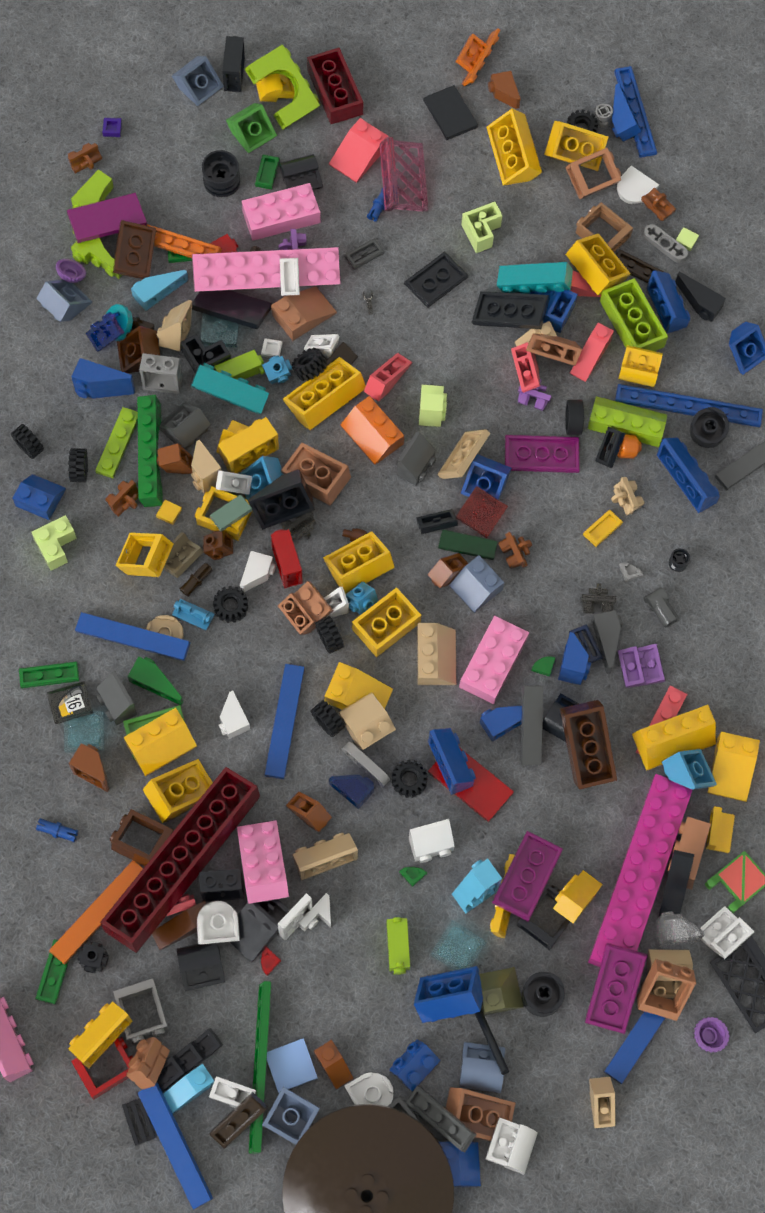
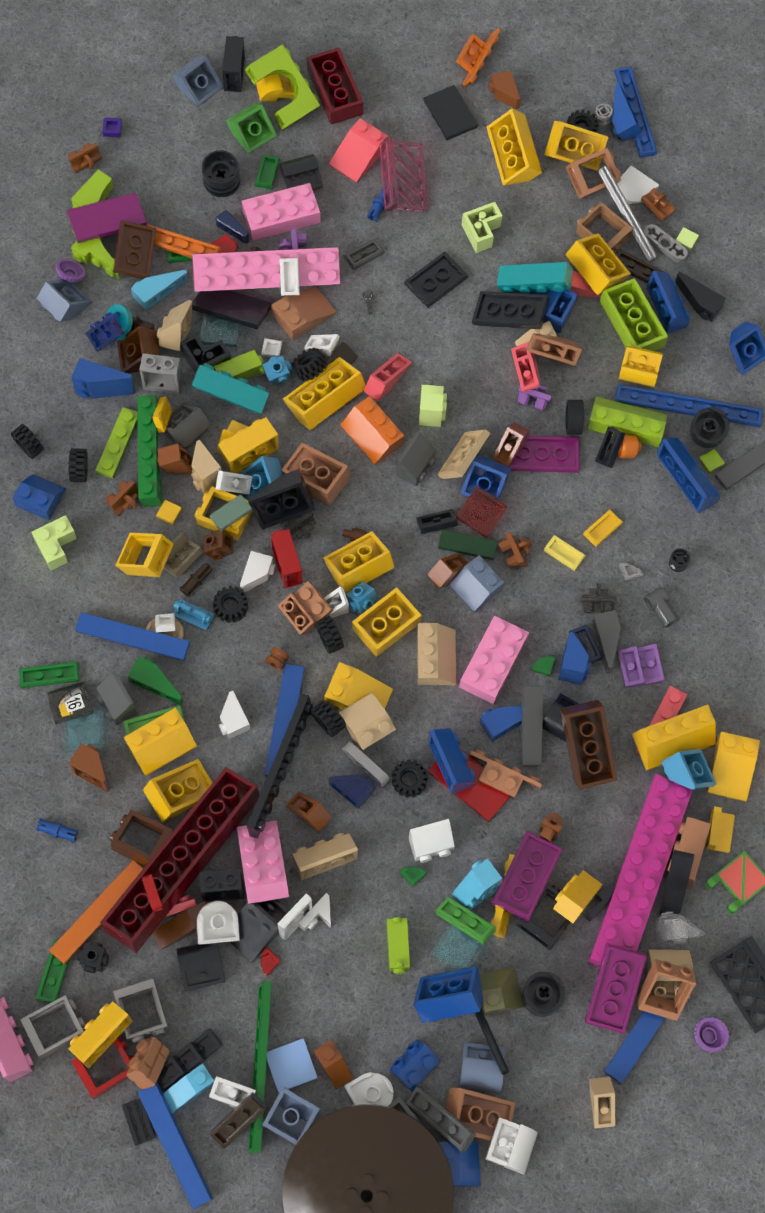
coral slope [570,323,614,382] -> none
tan hips [611,477,644,516] -> none
white slope [696,906,754,959] -> none
none -> light grey window [20,995,86,1059]
none -> red beam [142,874,163,913]
none -> yellow tile [152,396,173,433]
none -> white tile [155,613,176,633]
none -> dark blue slope [215,210,249,244]
none -> black plate [247,694,313,839]
none -> dark orange wheel [265,647,289,670]
none -> bright green tile [435,897,496,945]
none -> nougat bracket [470,750,543,798]
none -> dark orange slope [492,422,530,467]
none -> dark orange hips [538,813,563,842]
none -> light yellow tile [543,535,586,571]
none -> black slope [585,882,615,922]
none -> light grey axle [598,166,657,261]
none -> lime tile [698,449,725,474]

